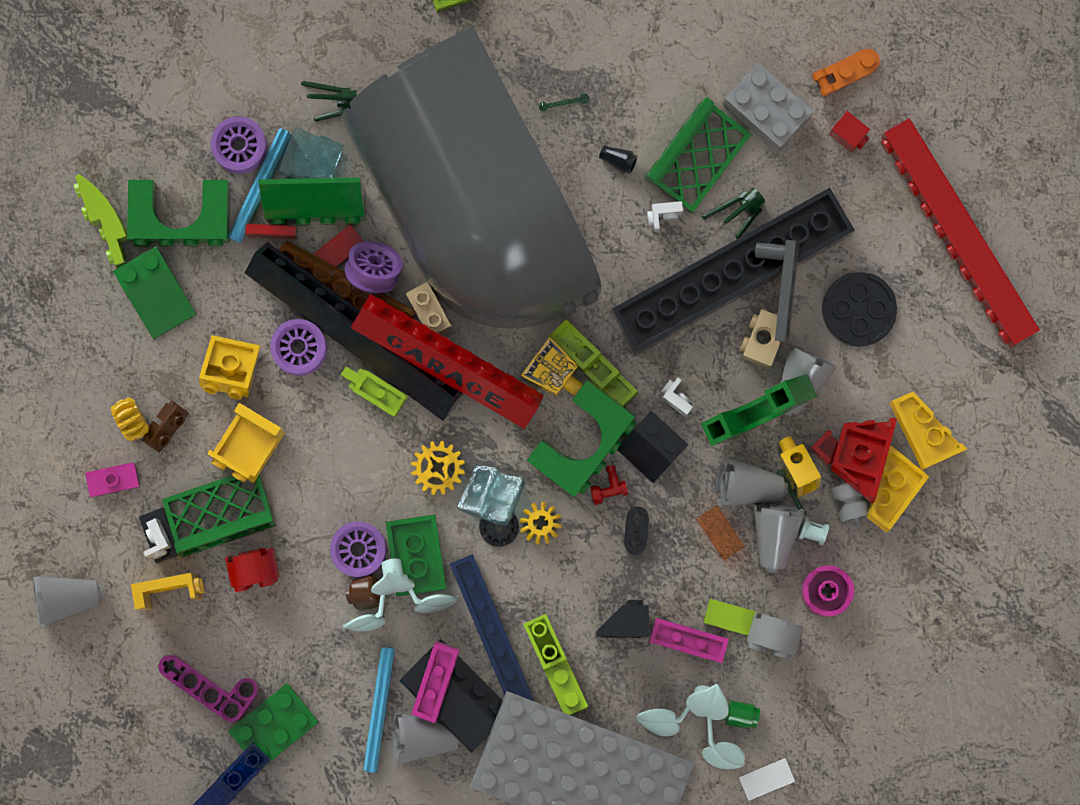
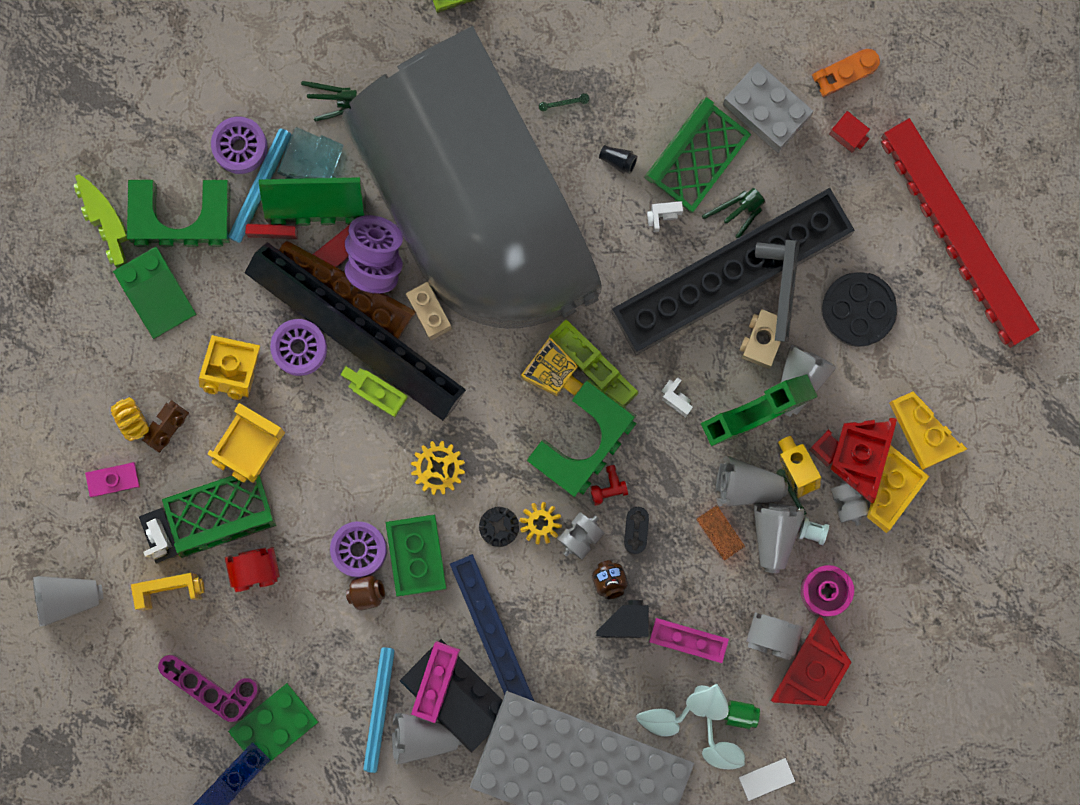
light aqua plant [342,559,459,632] -> none
red brick [351,294,544,429] -> none
clear light blue slope [457,464,526,526] -> none
lime slope [523,614,589,716] -> none
black slope [617,411,688,483] -> none
lime tile [703,599,759,636] -> none
none -> medium lavender wheel [345,215,403,267]
none -> light grey wheel [557,512,605,560]
none -> reddish brown head [592,560,628,600]
none -> red wing [770,616,852,706]

